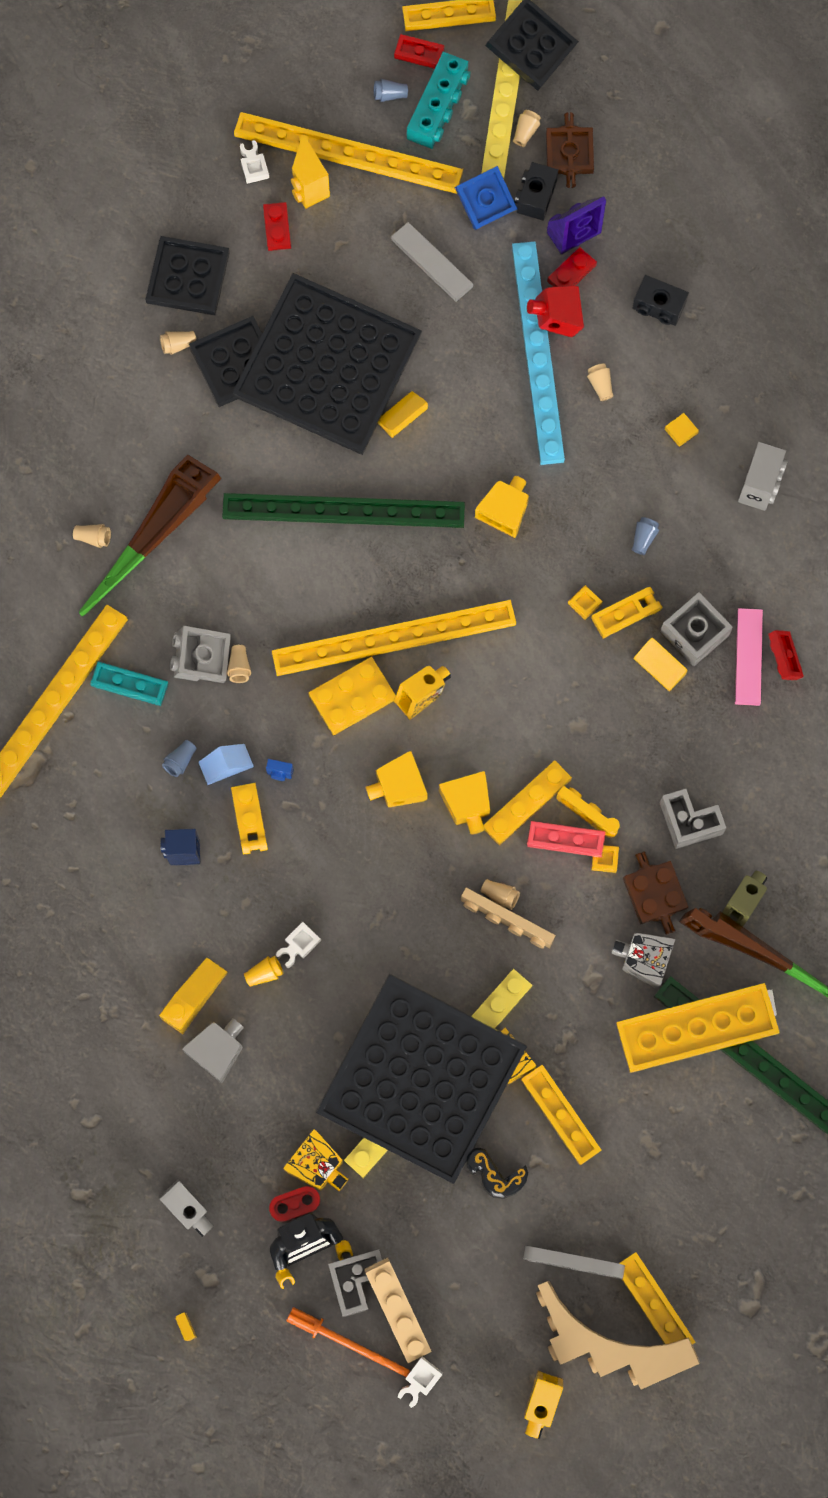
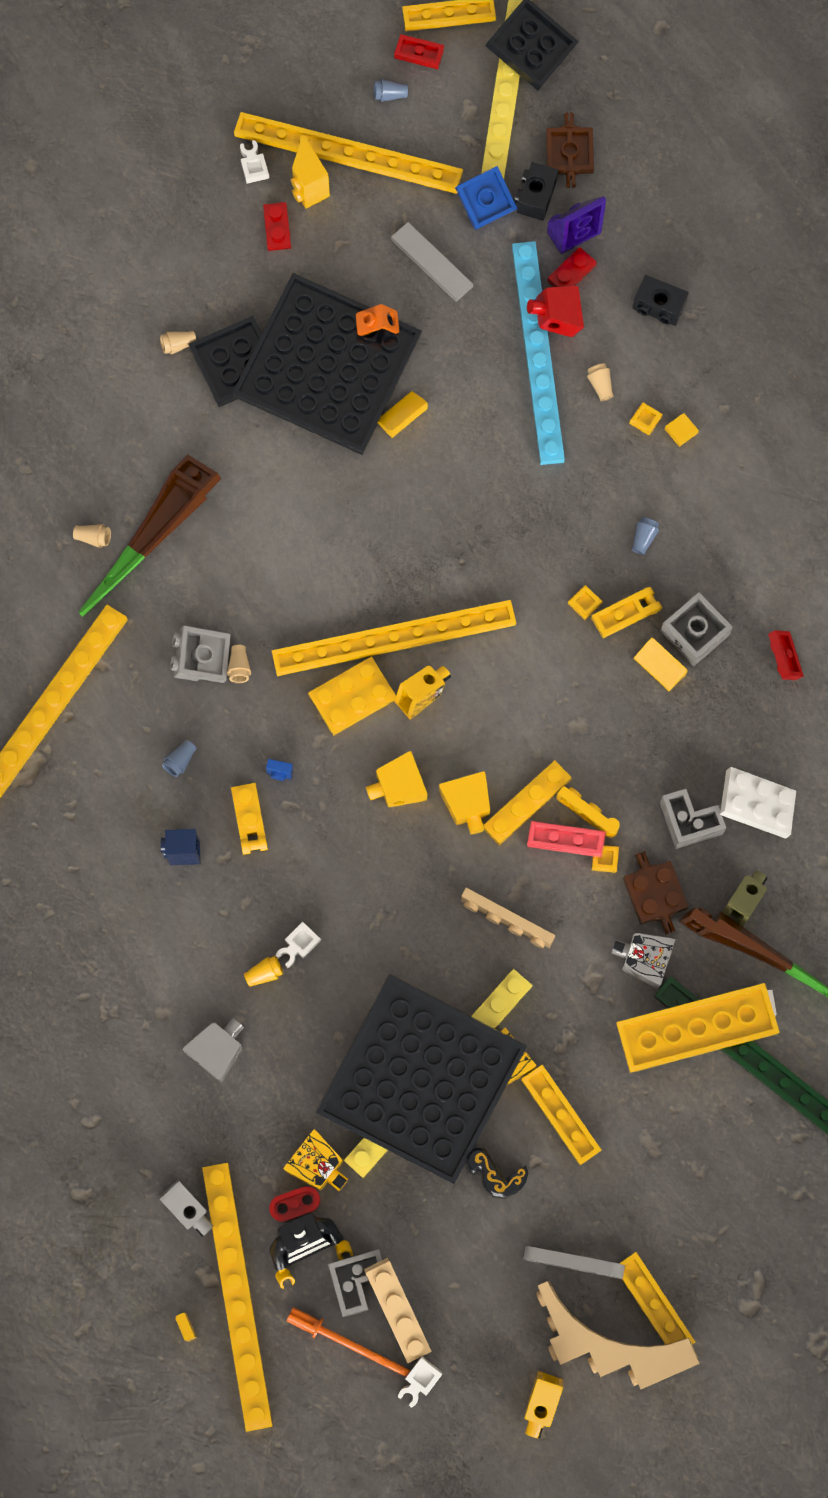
teal tile [90,661,169,706] -> none
black plate [145,236,230,315] -> none
yellow slope [159,958,228,1034] -> none
light blue slope [199,744,254,785] -> none
dark green plate [222,493,465,528] -> none
teal brick [407,52,471,149] -> none
yellow torso [475,476,529,538] -> none
tan cone [481,879,520,910] -> none
tan cone [513,110,541,147] -> none
bright pink tile [735,608,763,706] -> none
light grey brick [738,442,788,511] -> none
none -> yellow plate [202,1163,273,1432]
none -> orange bracket [356,304,399,336]
none -> yellow tile [629,402,663,436]
none -> white plate [720,767,796,838]

